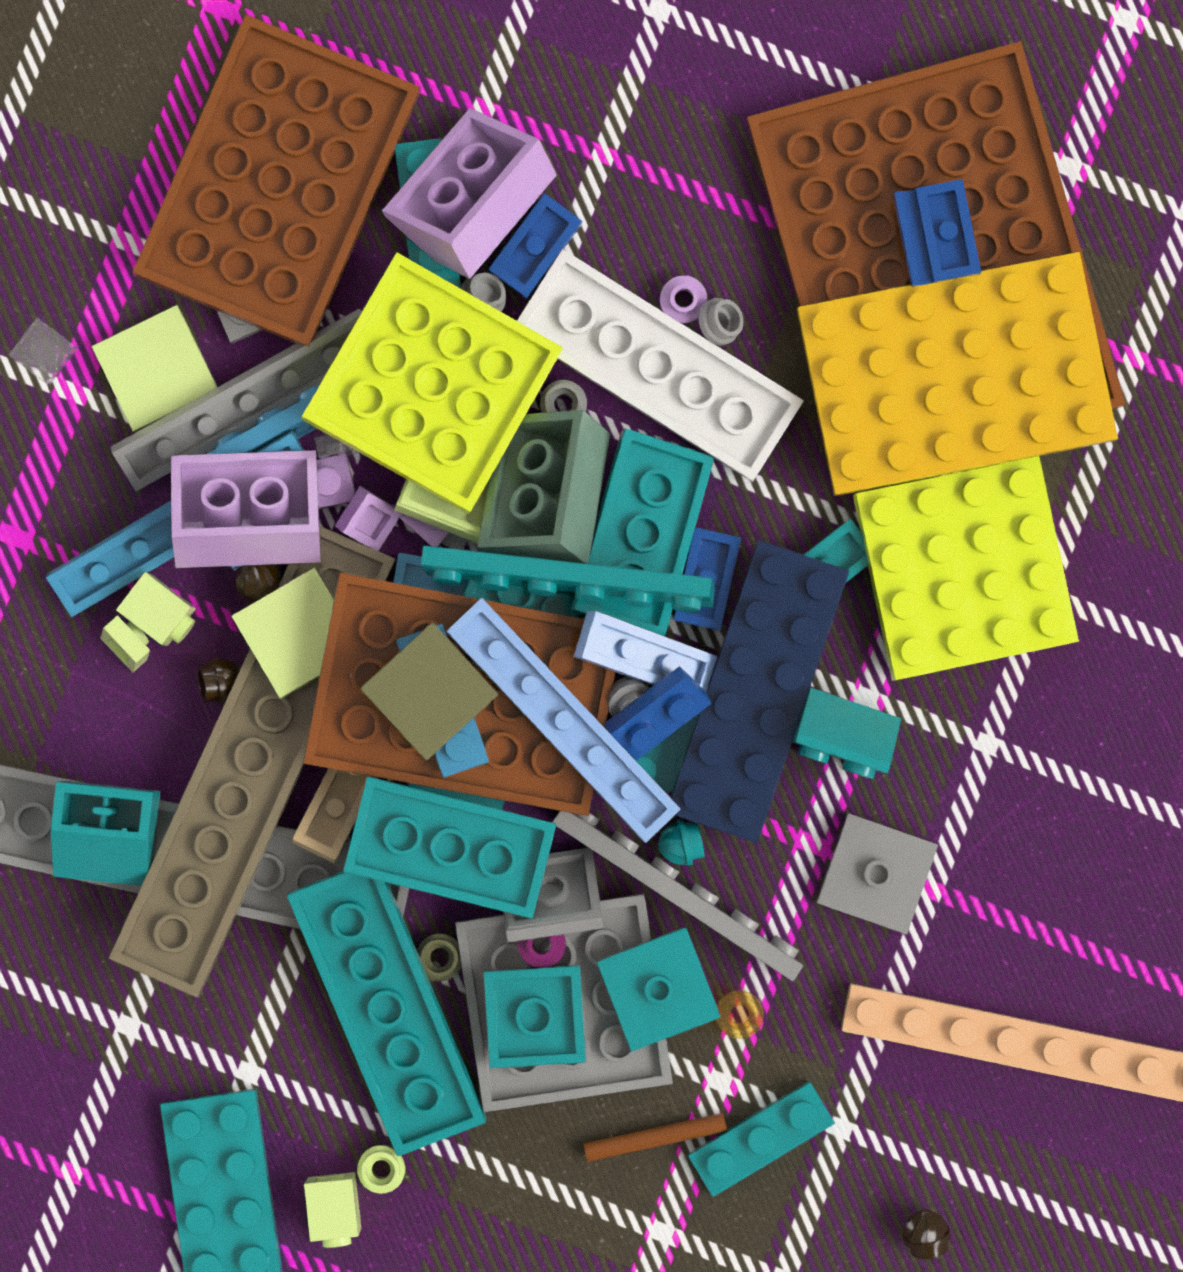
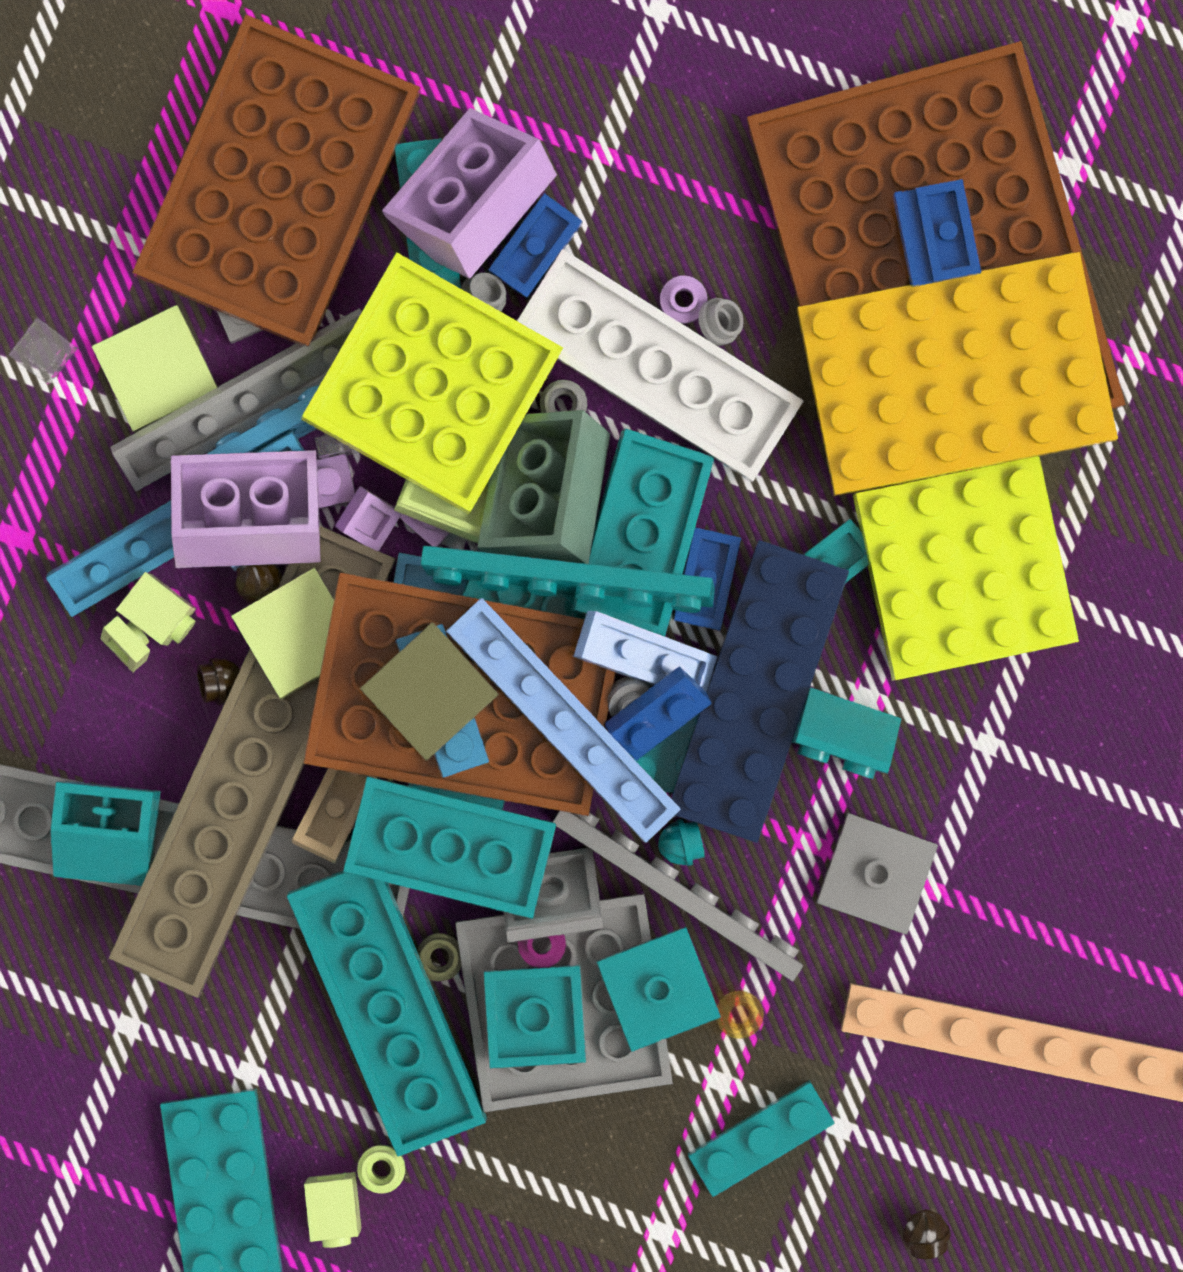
dark orange bar [584,1113,727,1162] -> none

